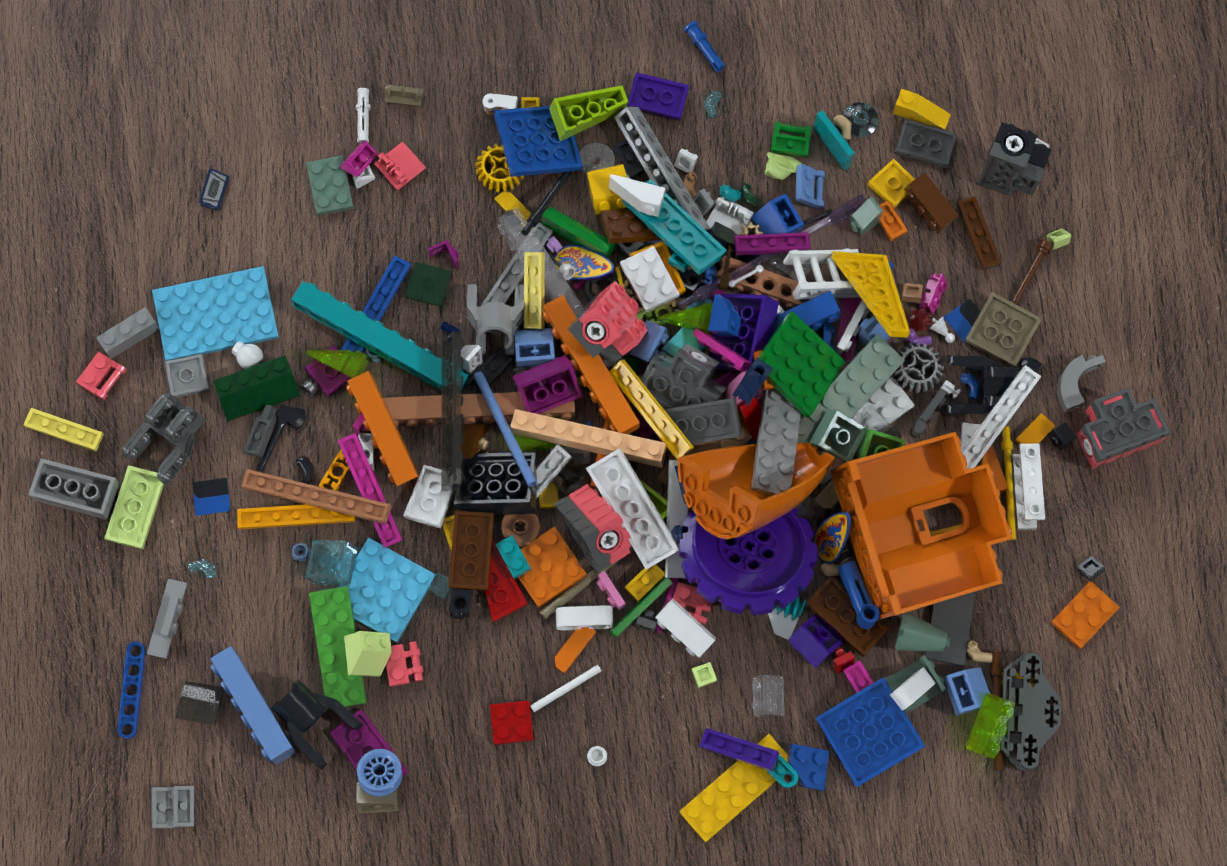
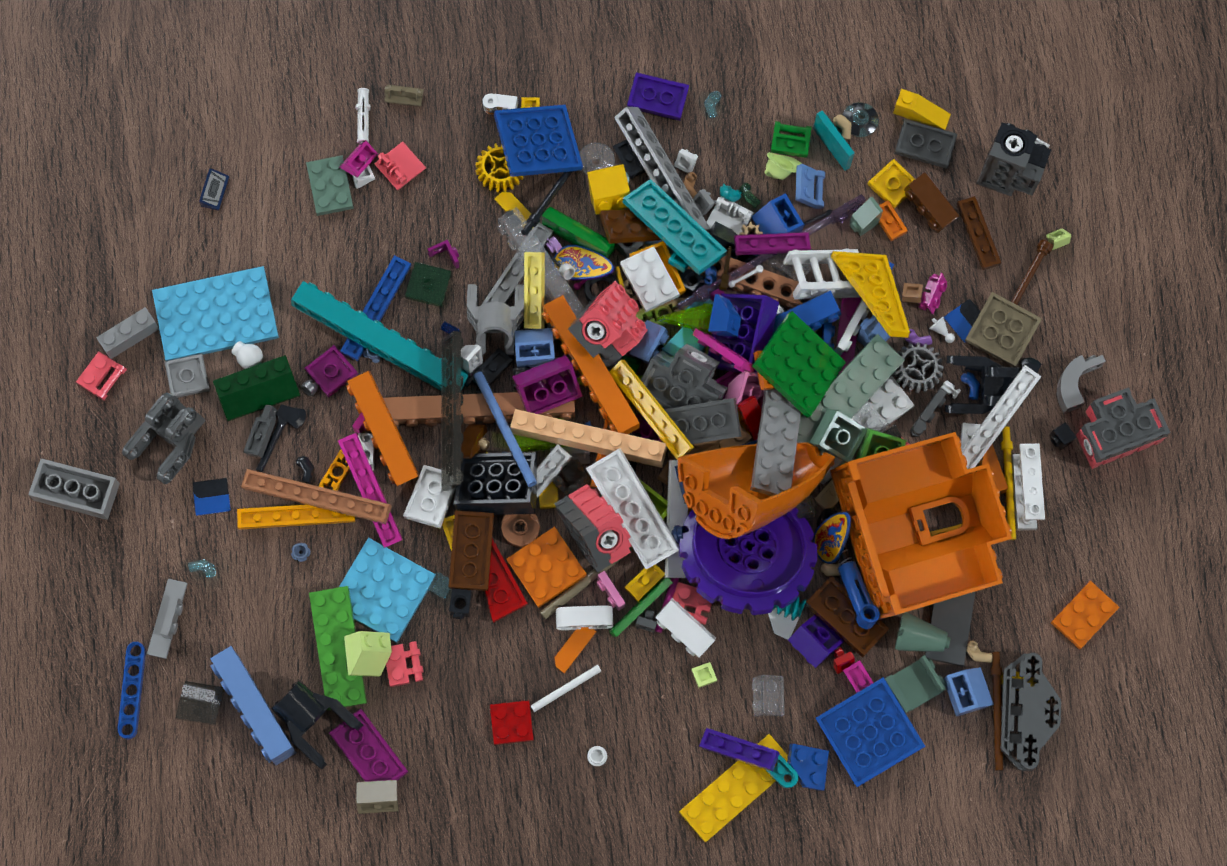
light yellow plate [24,408,104,452] -> none
yellowish green plate [104,465,165,550] -> none
light grey slope [151,786,194,829] -> none
clear light blue brick [305,540,358,586] -> none
clear neon green slope [306,350,369,378] -> none
medium blue wheel [357,749,402,797] -> none
teal plate [495,535,532,579] -> none
lime wedge [549,85,628,141] -> none
white slope [609,174,665,217] -> none
blue pin [684,21,725,73] -> none
dark blue brick [732,358,773,406] -> none
white beam [890,667,936,711] -> none
clear red gear [908,309,933,332] -> none
clear neon green brick [966,692,1015,759] -> none
light orange tile [1015,413,1055,445] -> none
black tile [1077,555,1106,582] -> none

